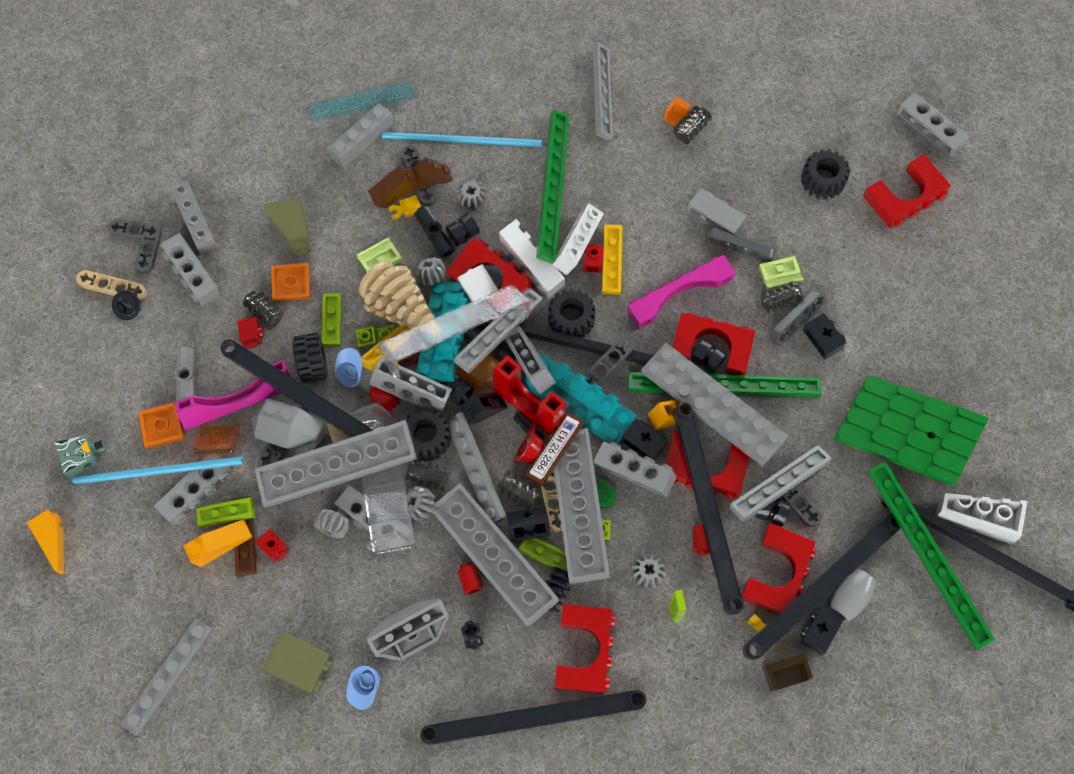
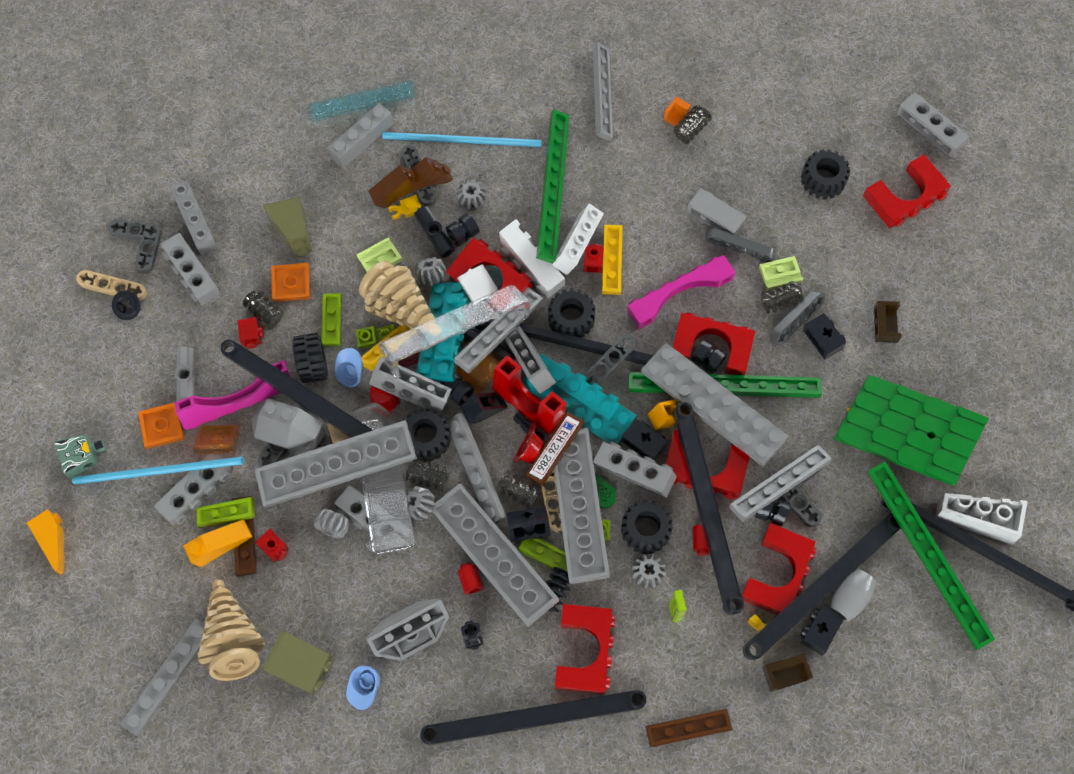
none -> tan plant [197,580,265,681]
none -> black tyre [621,500,673,554]
none -> reddish brown tile [645,709,732,748]
none -> dark brown panel [874,301,902,343]

